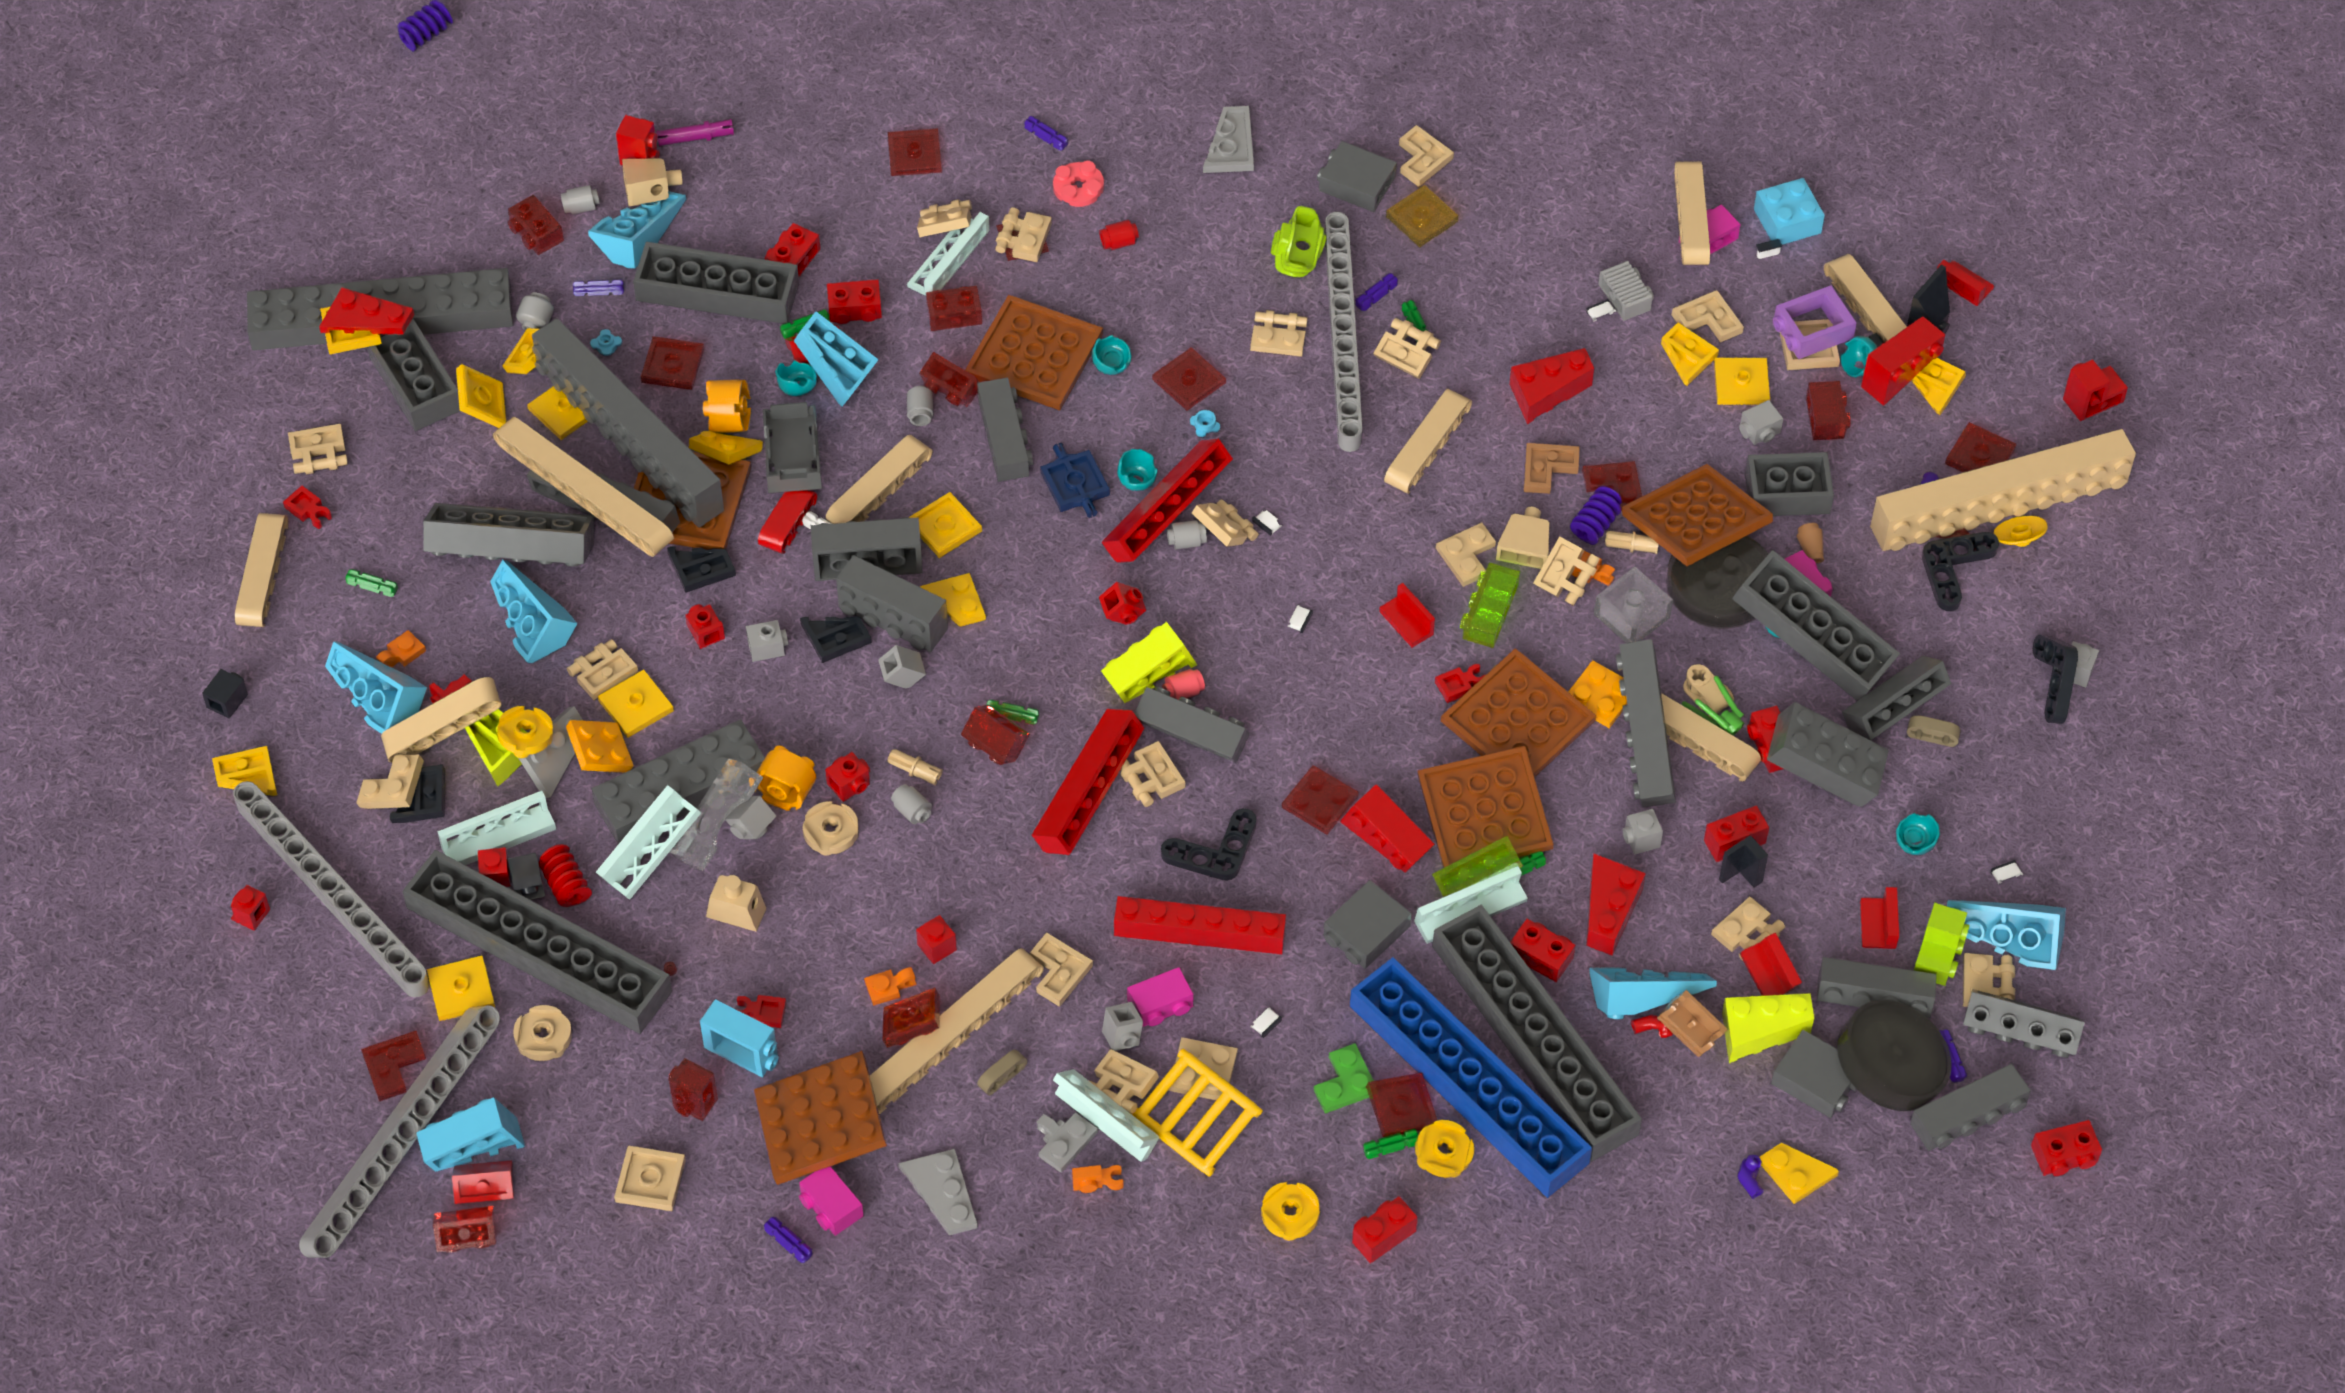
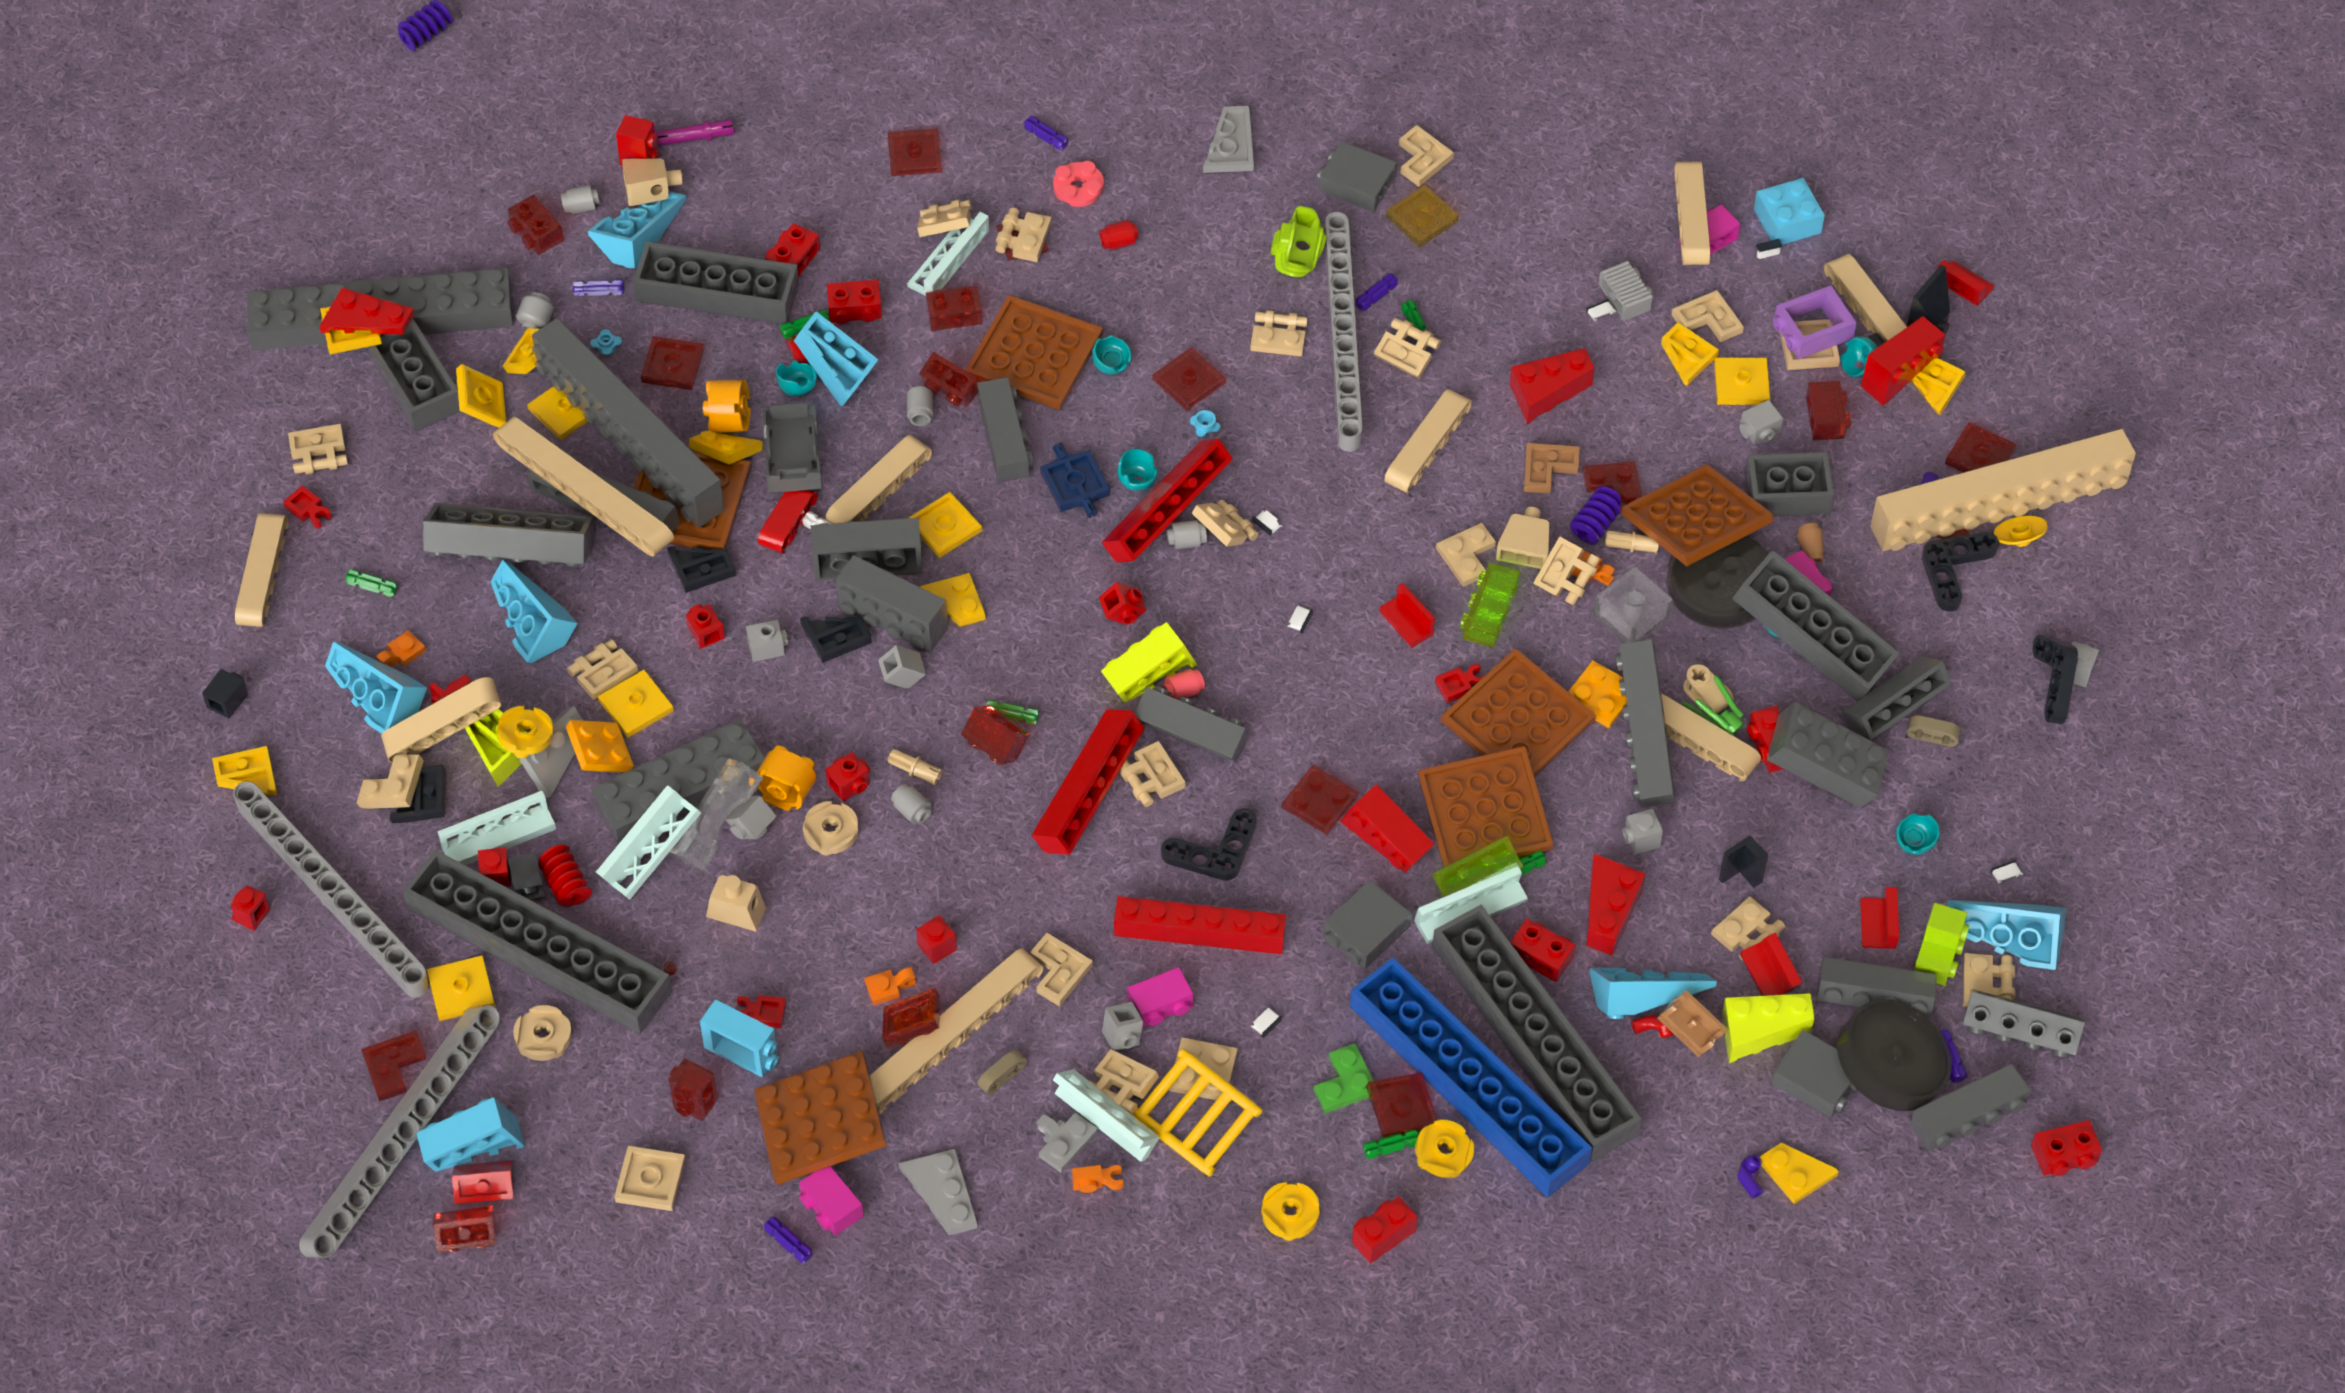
red brick [1704,805,1769,862] -> none
red brick [2063,359,2128,422] -> none

